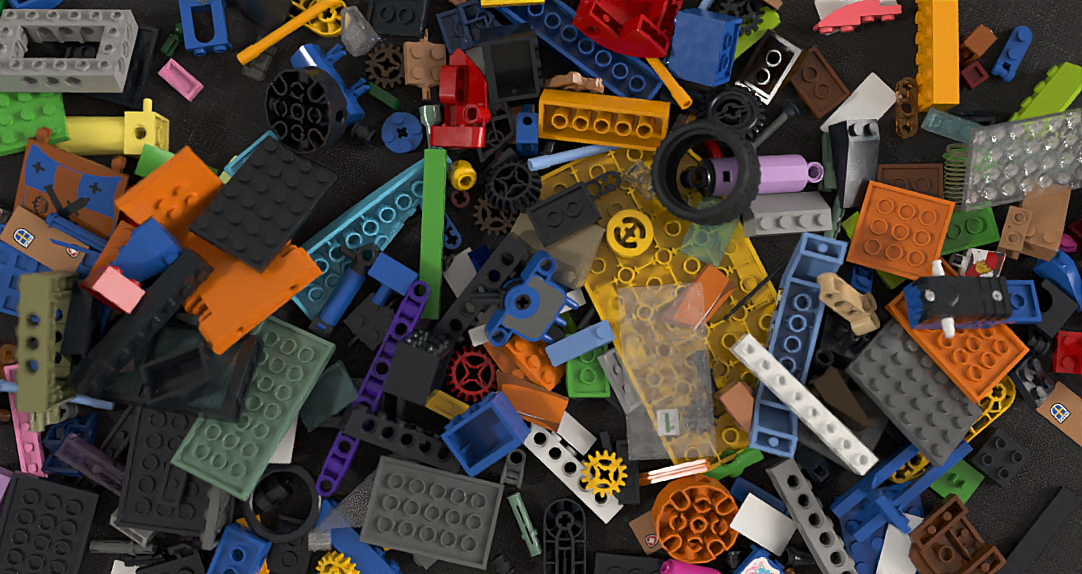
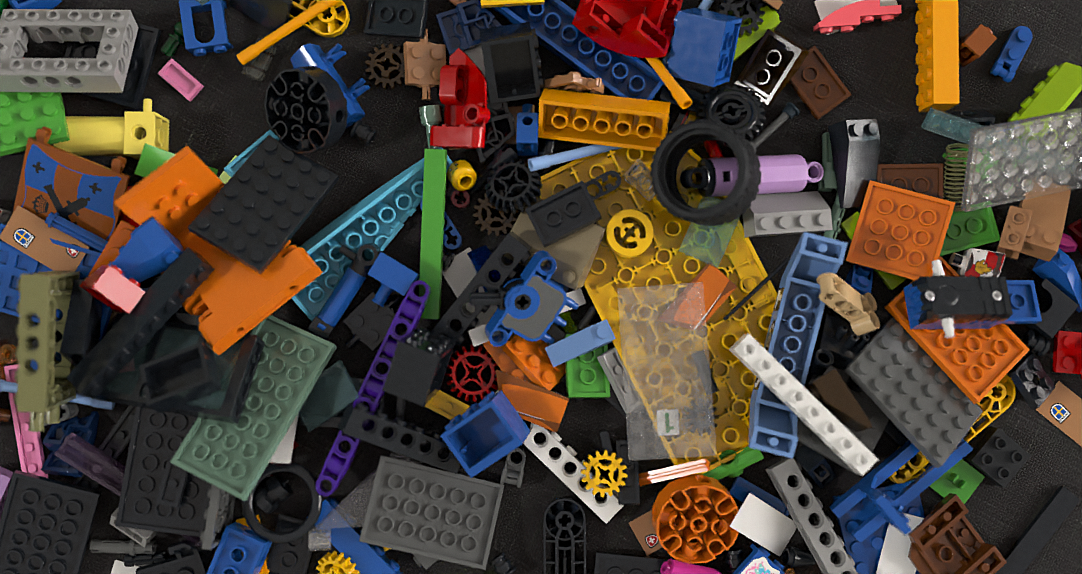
clear slope [341,6,380,57] -> none
dark green beam [365,81,401,112] -> none
blue plate [381,112,424,154] -> none
sand green pin [507,492,543,557] -> none
white slope [557,411,597,456] -> none
nougat slope [713,379,754,433] -> none
white sticker [820,72,899,133] -> none
clear orange beam [896,77,918,138] -> none
dark red plate [959,60,989,90] -> none

